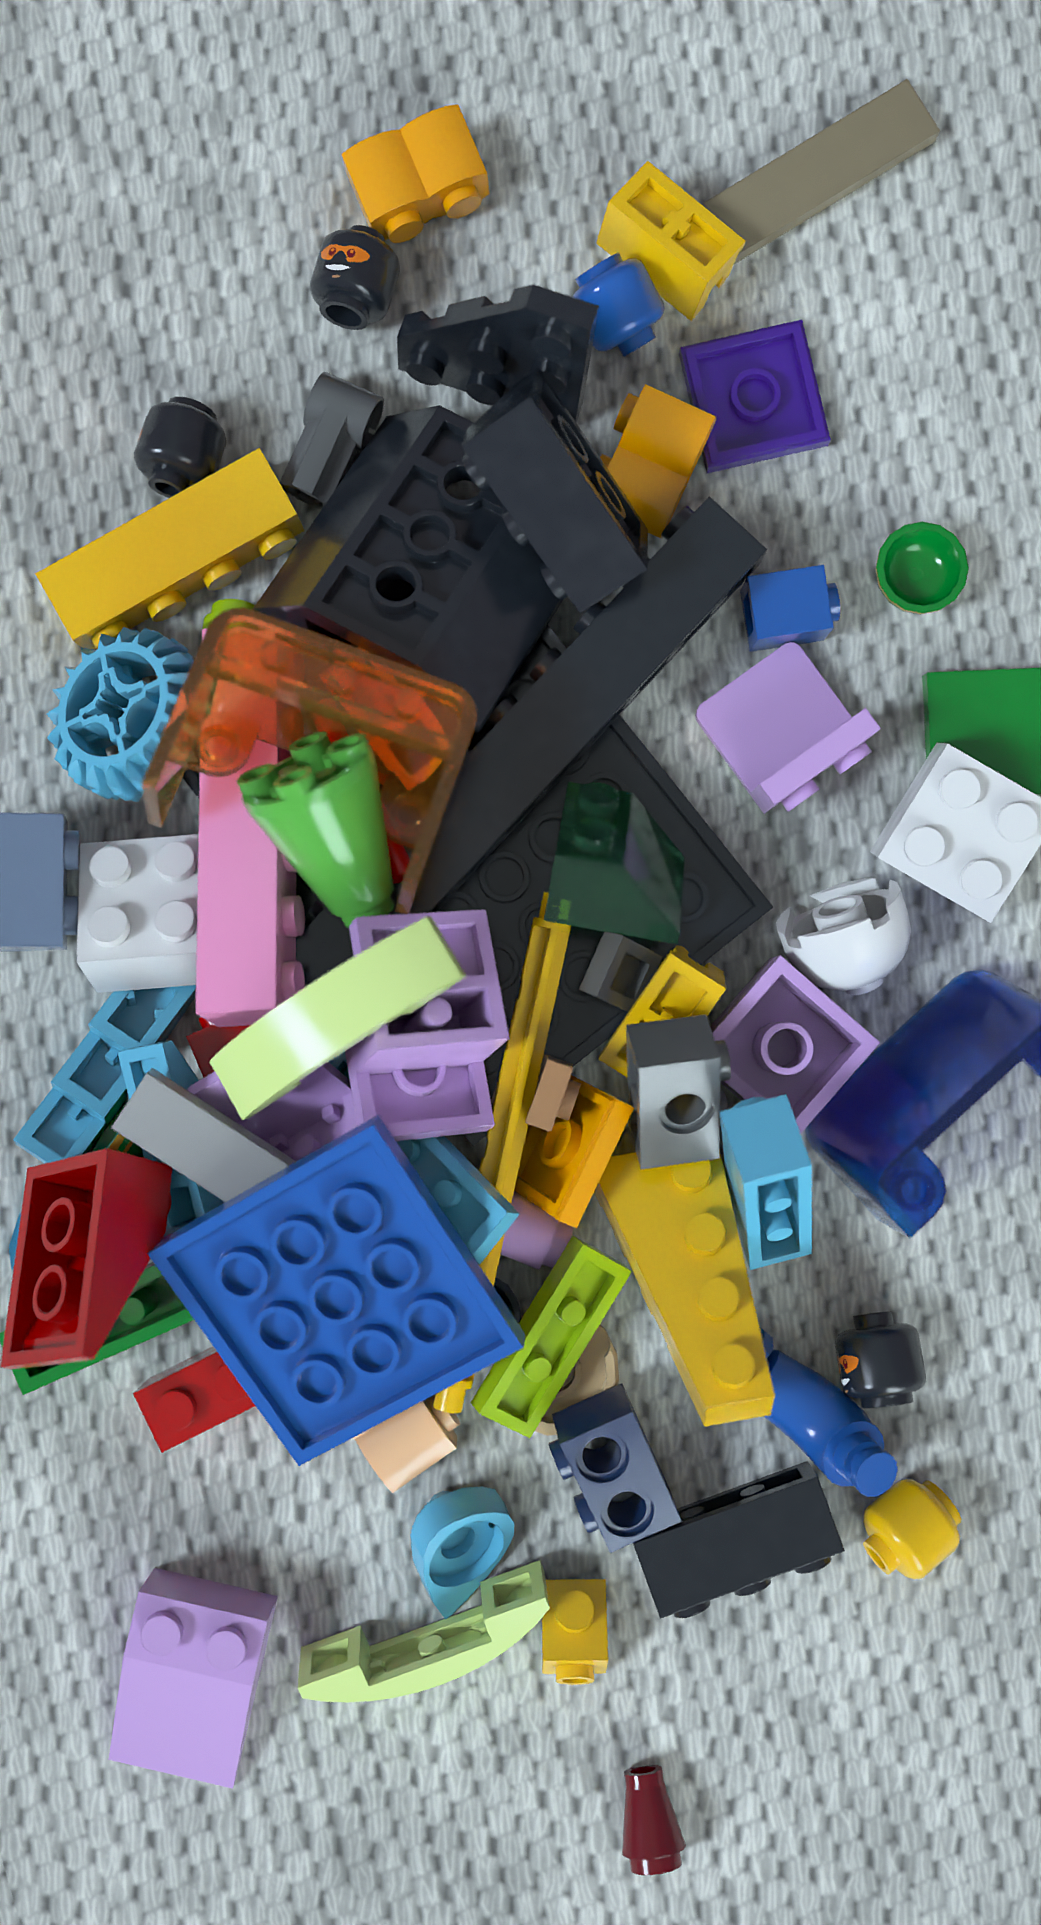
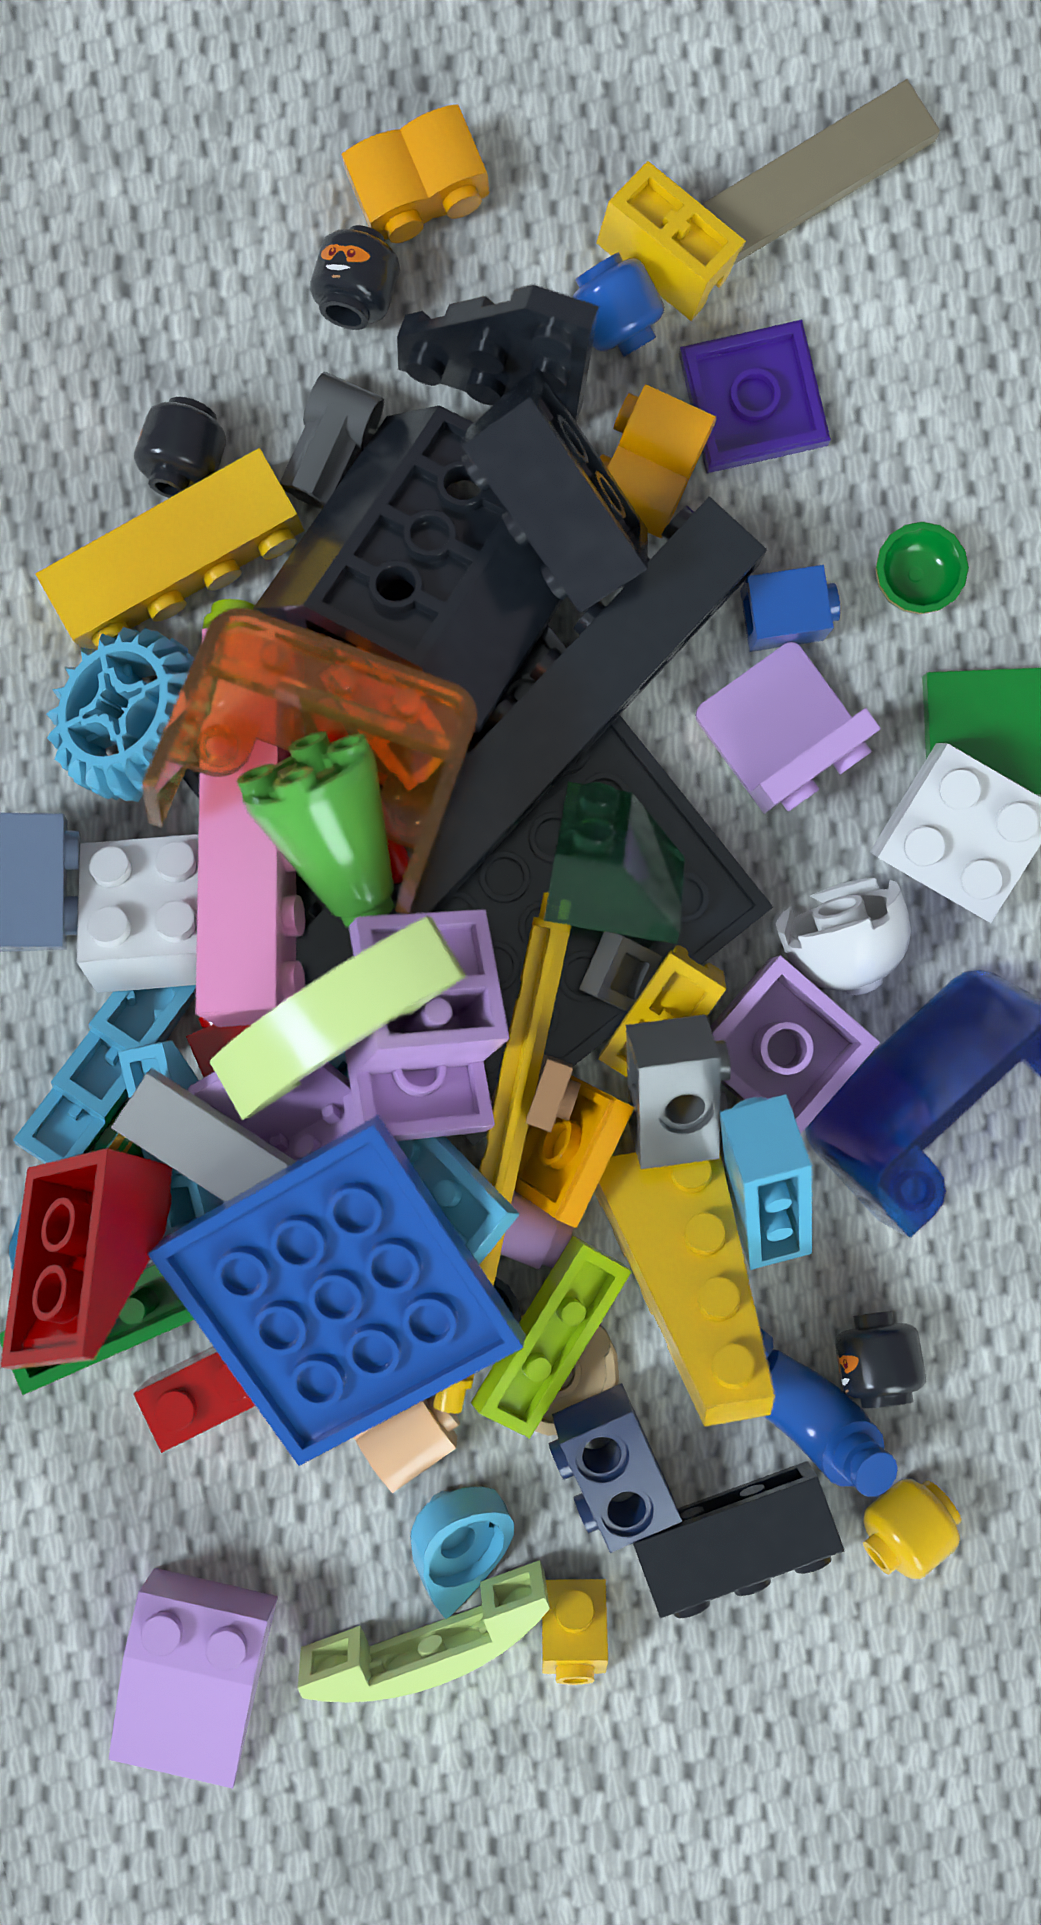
dark red cone [622,1765,686,1875] -> none

